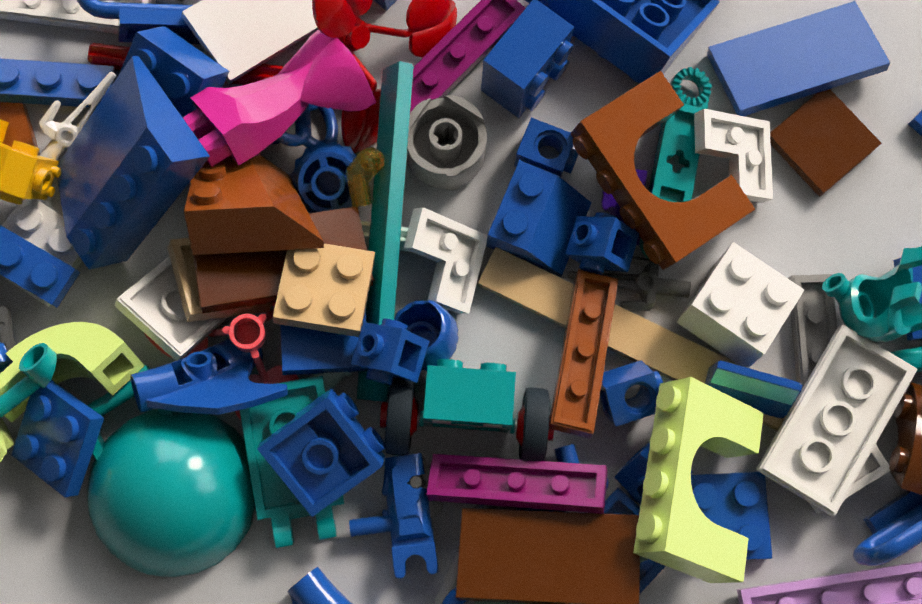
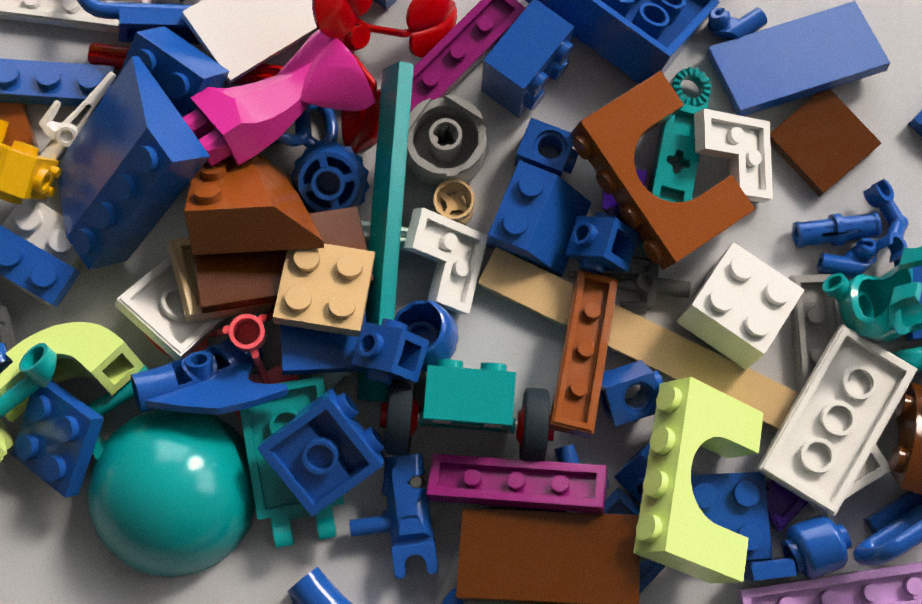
clear yellow arm [346,147,385,207] -> none
slope [705,360,803,418] -> none
none -> tan wheel [433,179,475,226]
none -> blue arm [707,7,767,40]
none -> blue tile [744,557,797,581]
none -> dark purple tile [766,478,809,531]
none -> blue head [781,515,852,579]
none -> blue pin [792,212,882,248]
none -> blue arm [817,238,879,278]
none -> blue arm [863,179,909,263]

